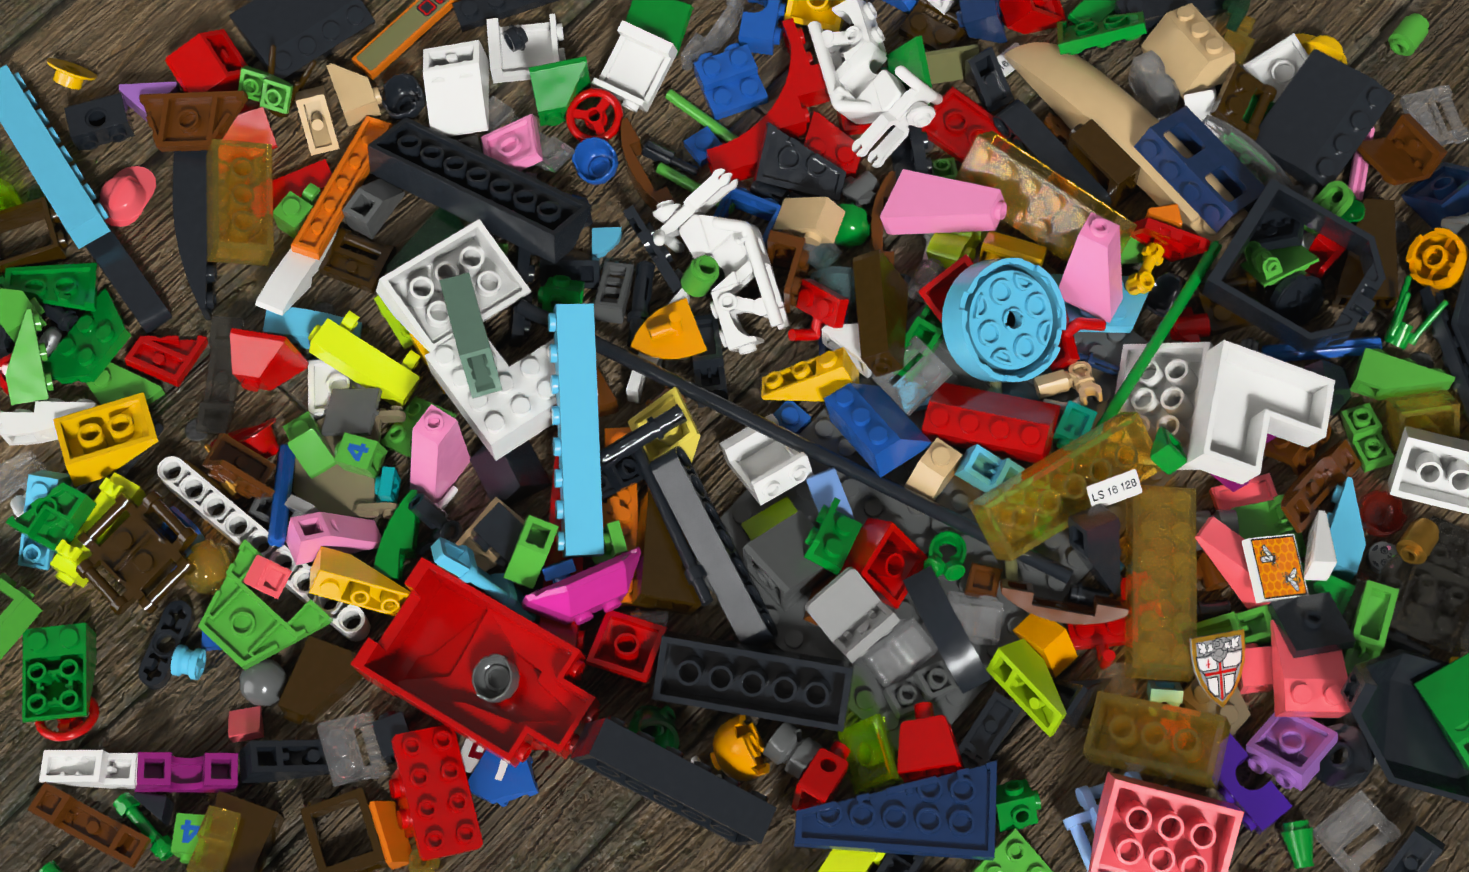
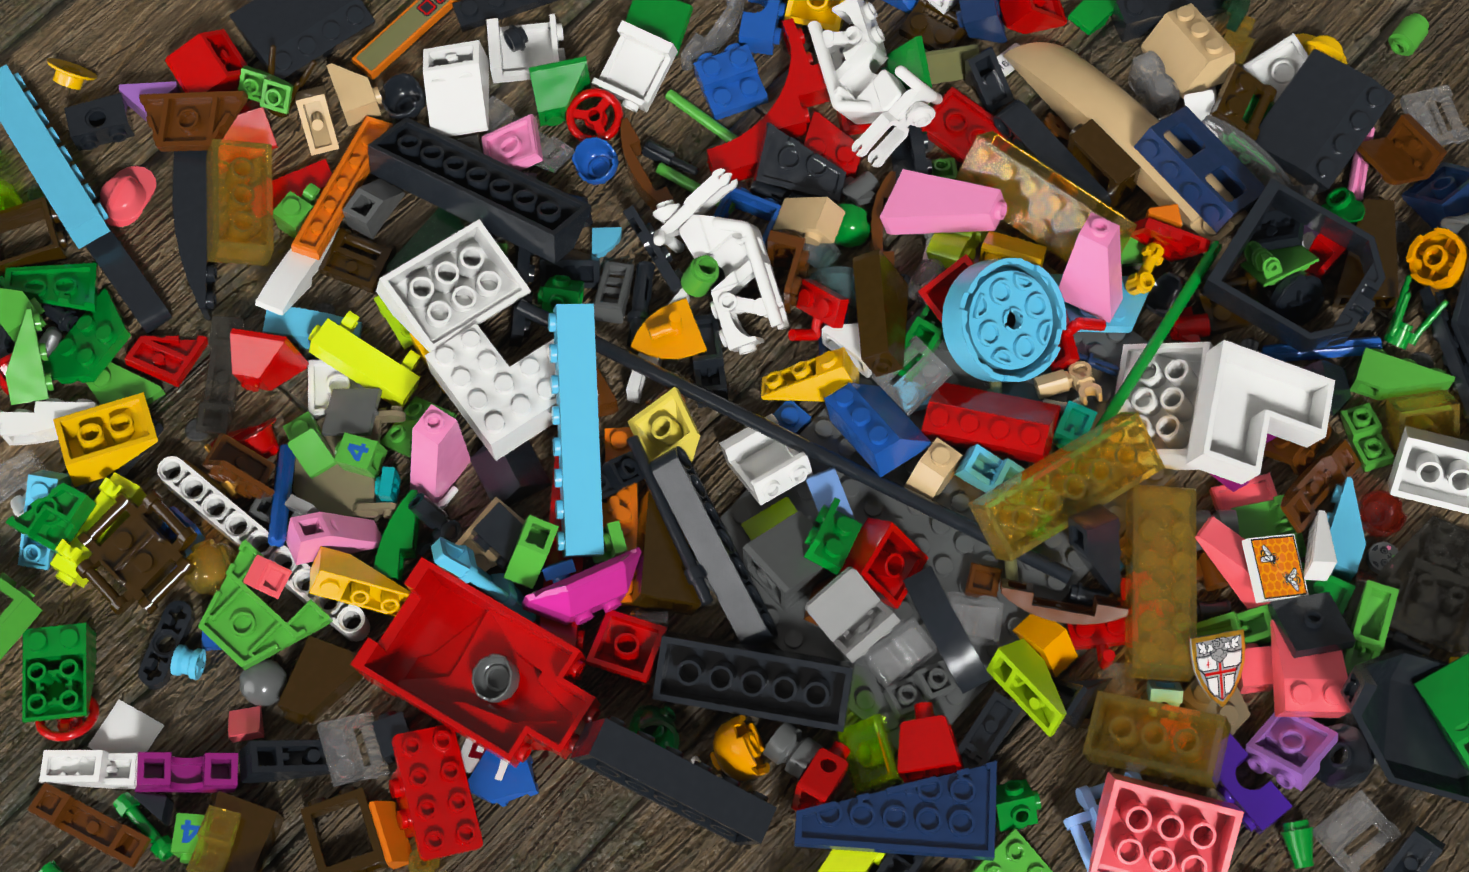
sand green slope [439,272,503,399] -> none
black pin [600,404,687,469] -> none
blue plate [684,126,722,167] -> none
green piece [924,531,967,581] -> none
green wing [1057,12,1147,55] -> none
white sticker [1086,469,1142,507] -> none
green slope [1150,426,1187,475] -> none
bright green plate [1304,181,1354,236] -> none
pearl gold brick [1396,518,1439,564] -> none
none -> white sticker [87,699,164,753]

